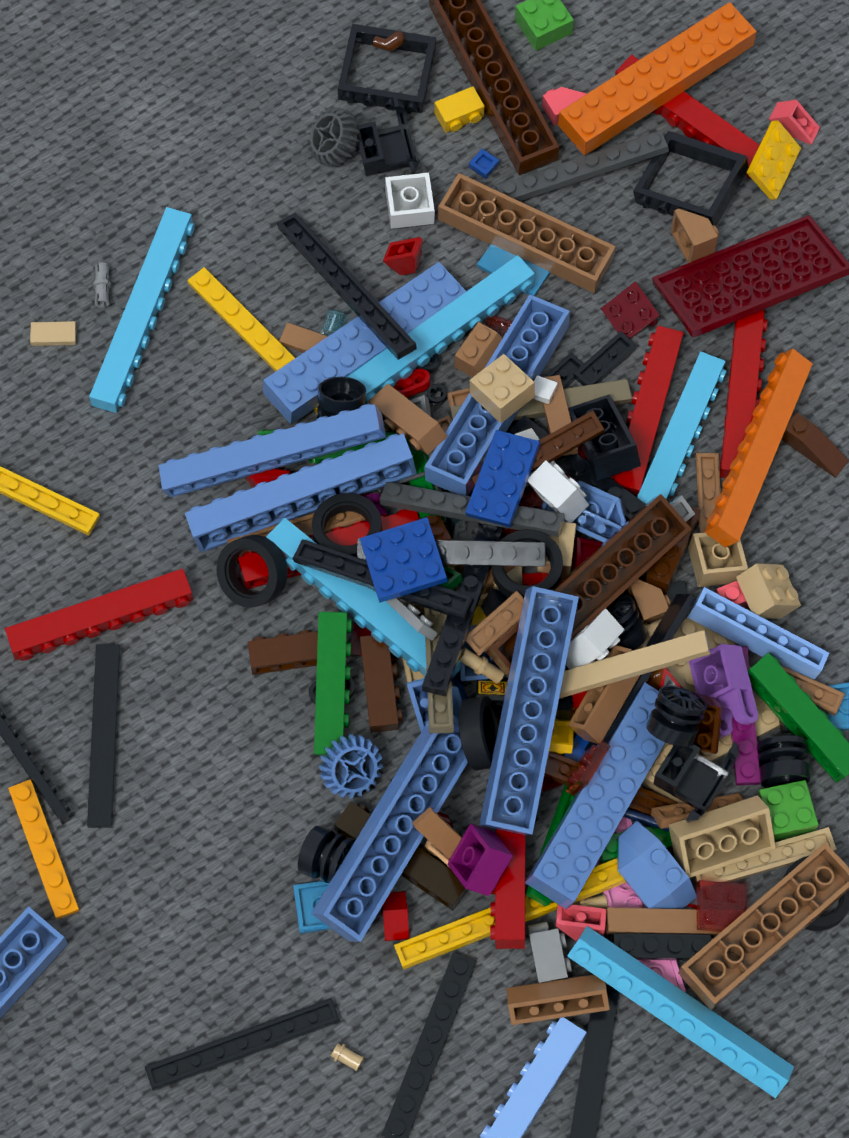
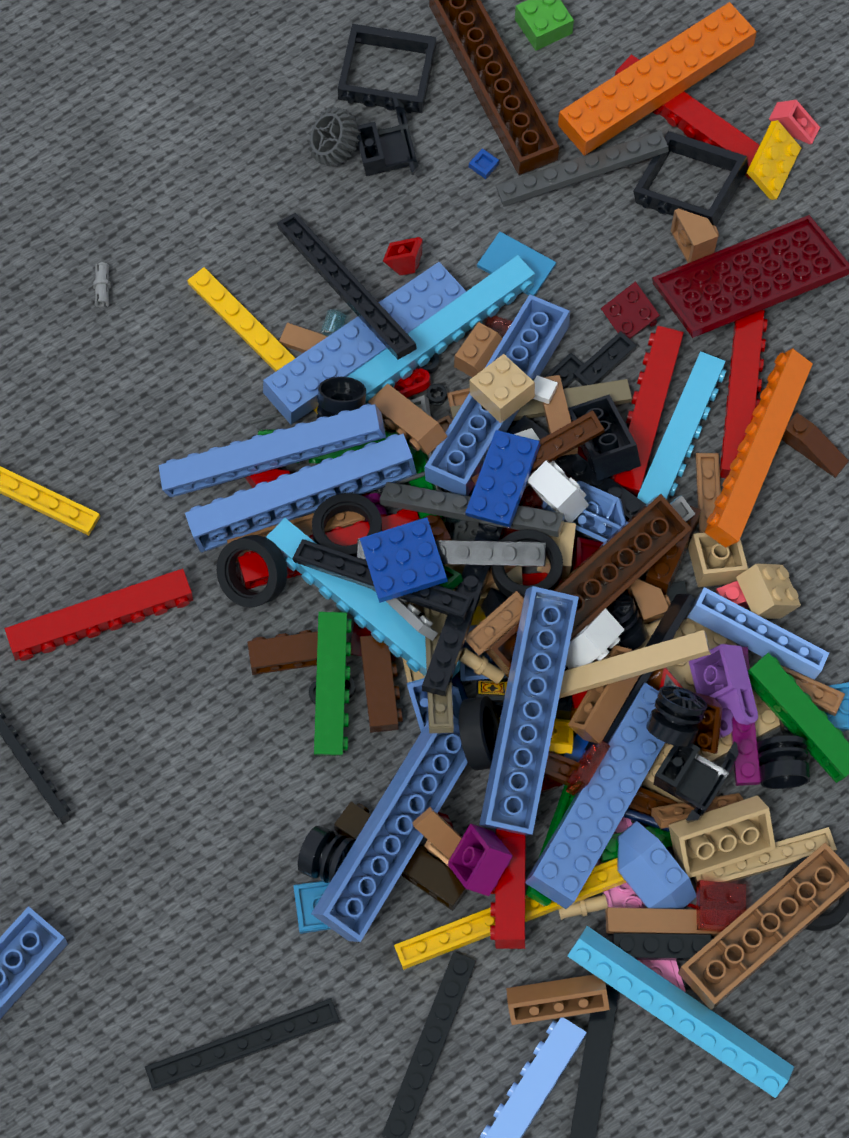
light orange plate [8,779,79,920] -> none
tan tile [30,321,76,346] -> none
black tile [87,644,120,828] -> none
medium azure brick [89,207,195,413] -> none
medium blue gear [319,734,384,799] -> none
tan pin [331,1043,364,1071] -> none
reddish brown arm [373,31,405,51] -> none
red slope [382,891,409,941] -> none
white brick [385,173,435,229] -> none
yellow brick [434,86,485,133] -> none
medium nougat brick [438,173,616,293] -> none
light grey hinge [528,921,572,983] -> none
coral slope [542,87,587,126] -> none
coral slope [556,904,606,941] -> none
bright green brick [757,780,818,841] -> none

